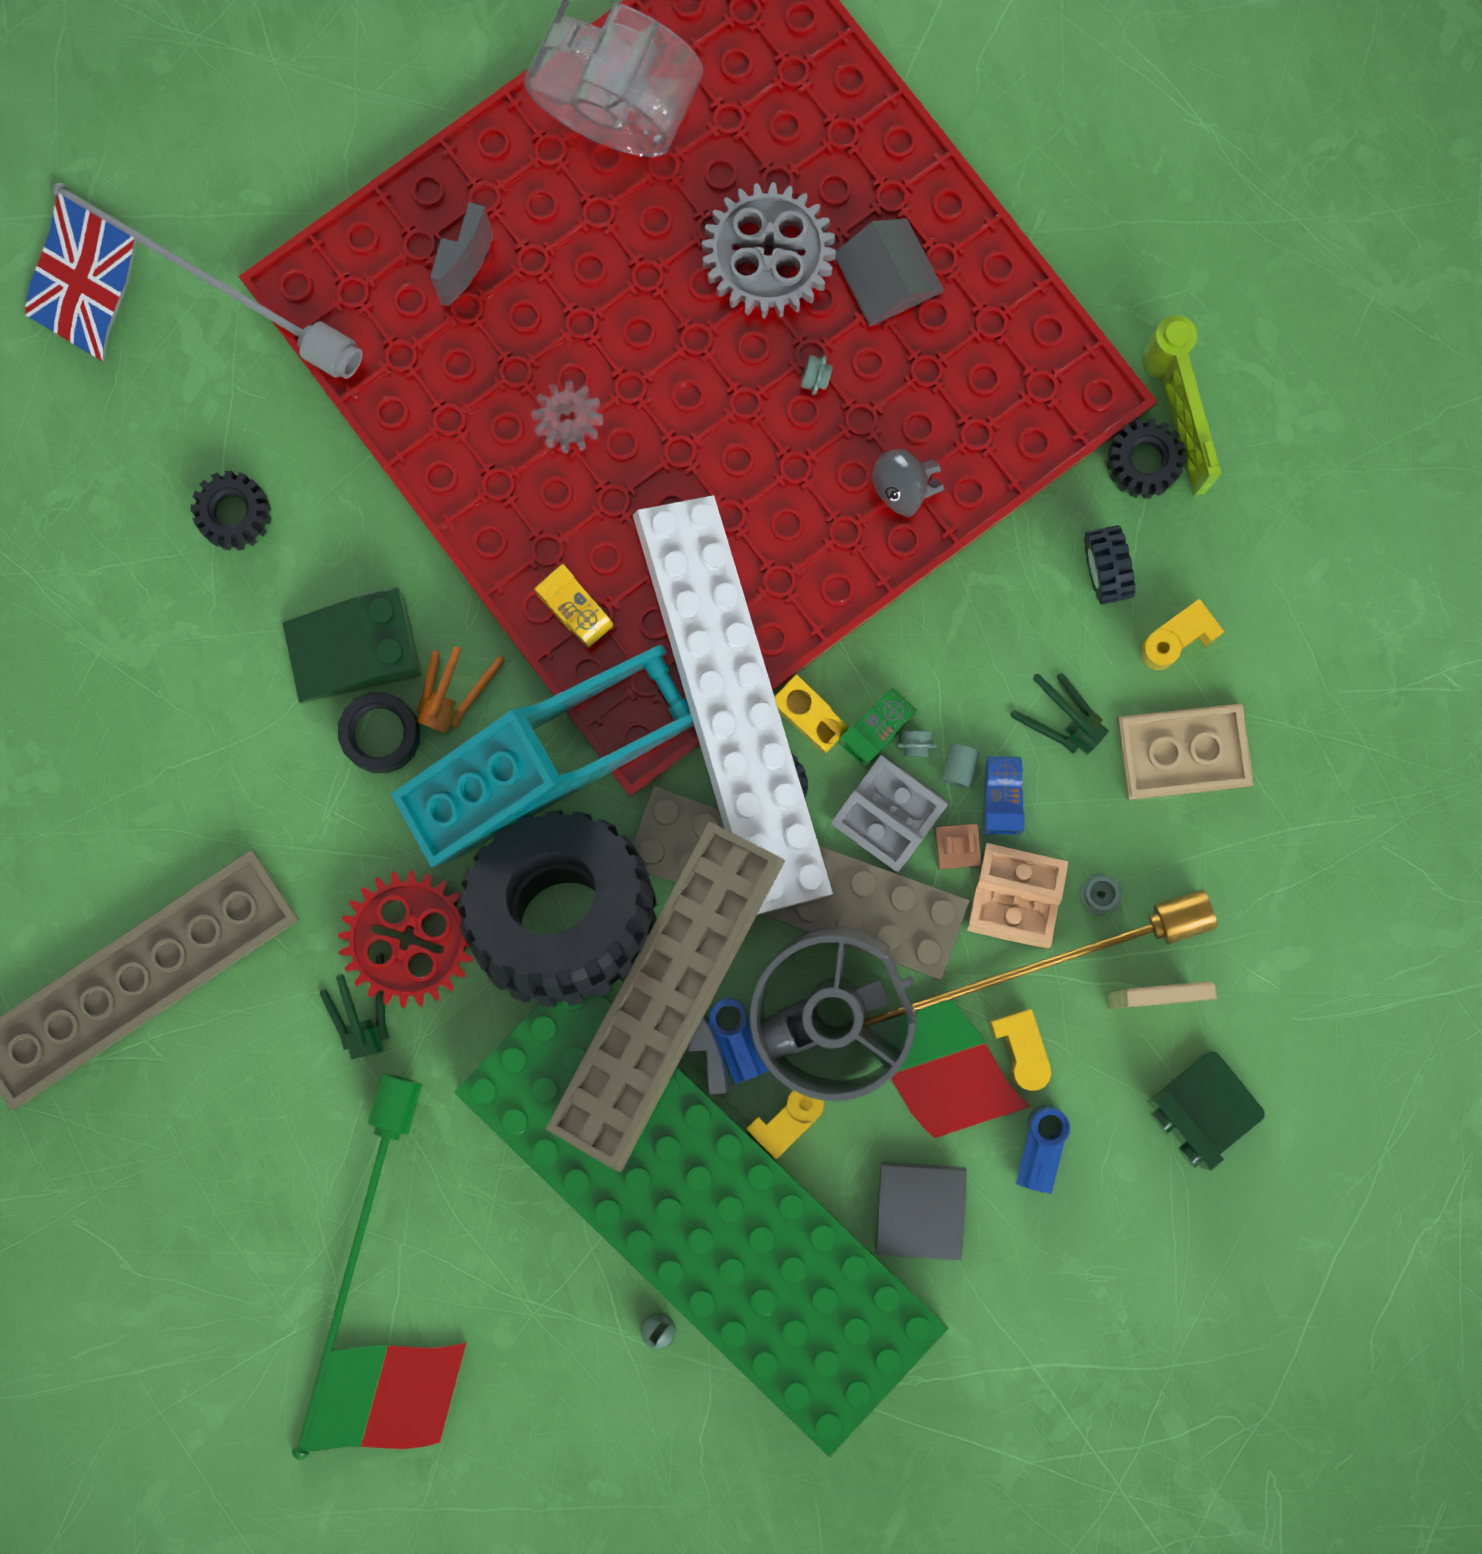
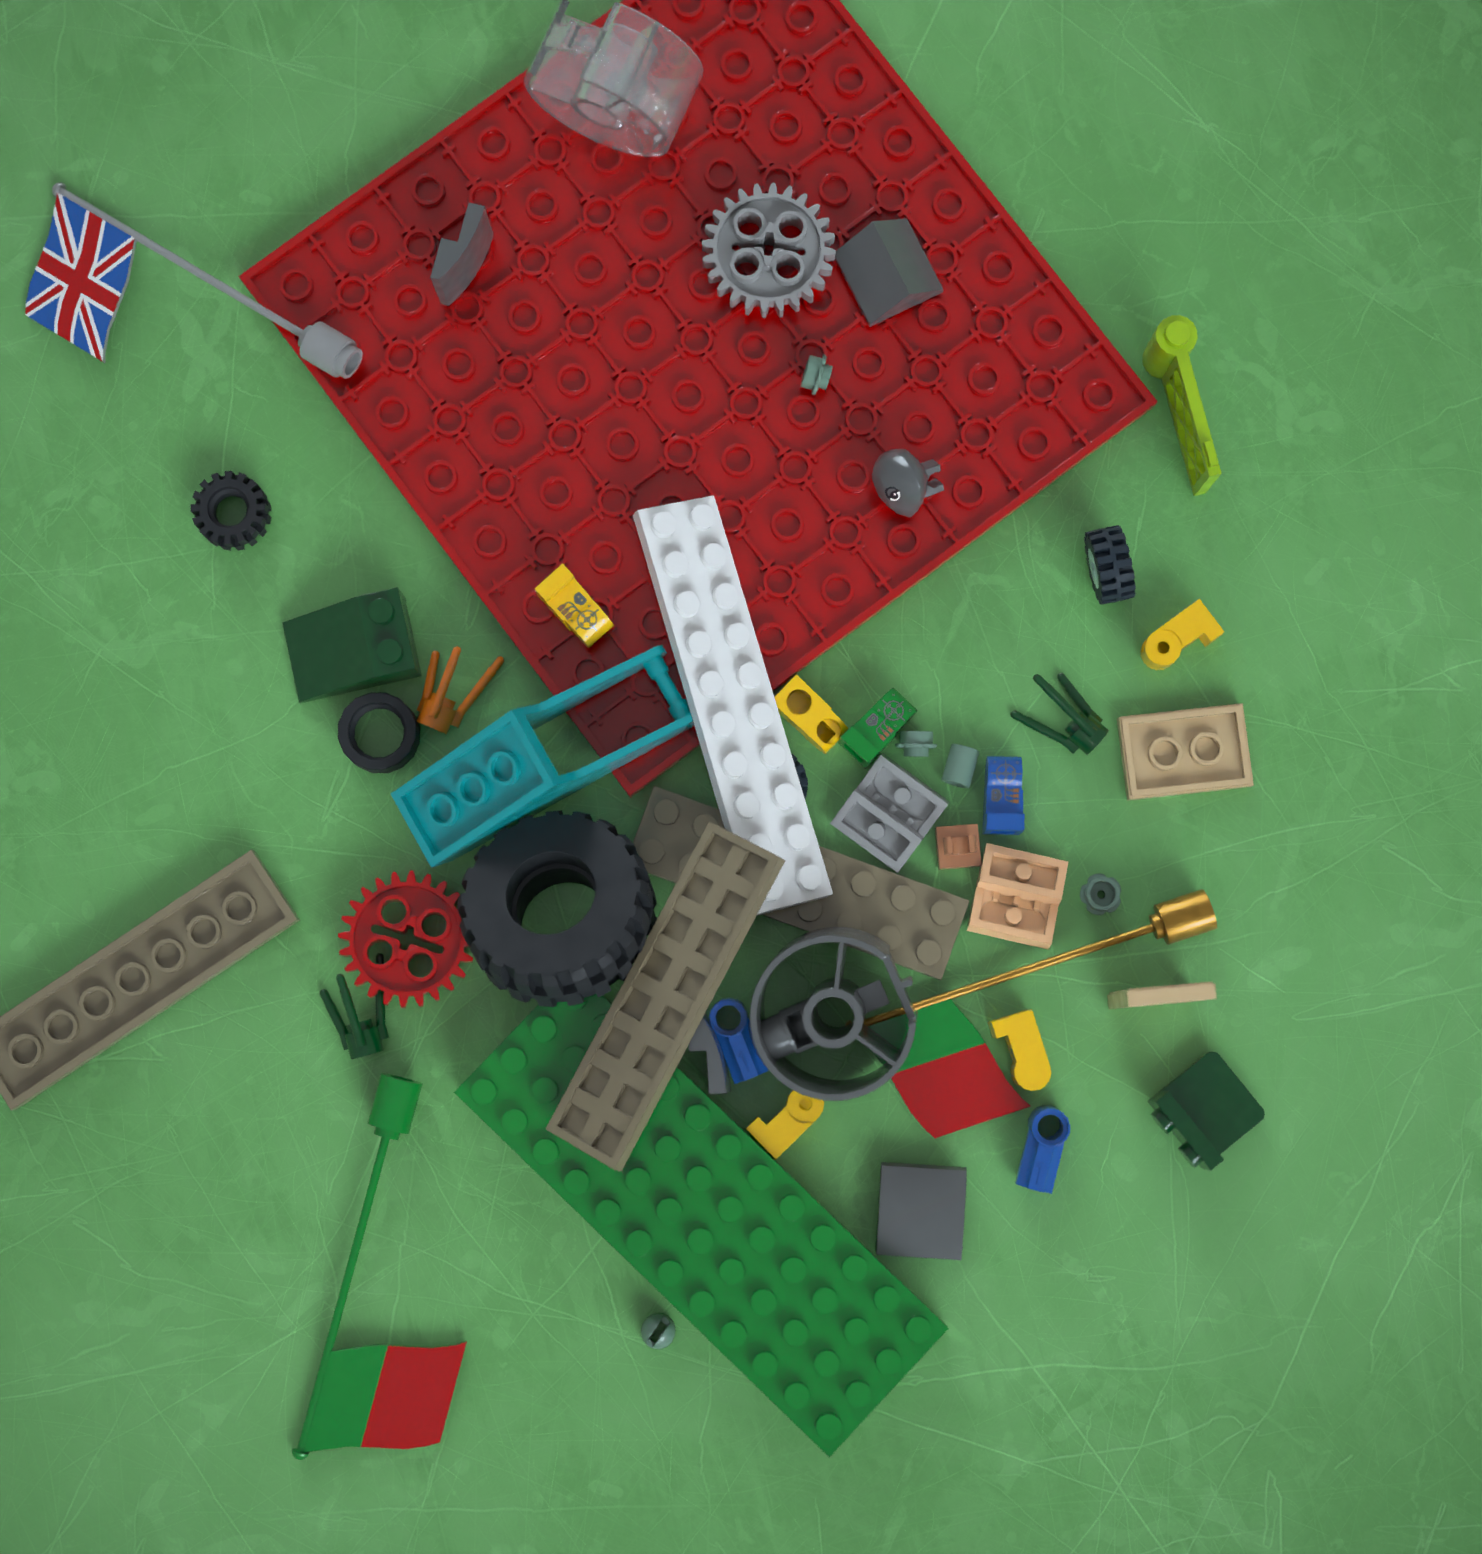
clear gear [532,380,603,453] -> none
black tyre [1107,418,1186,499] -> none

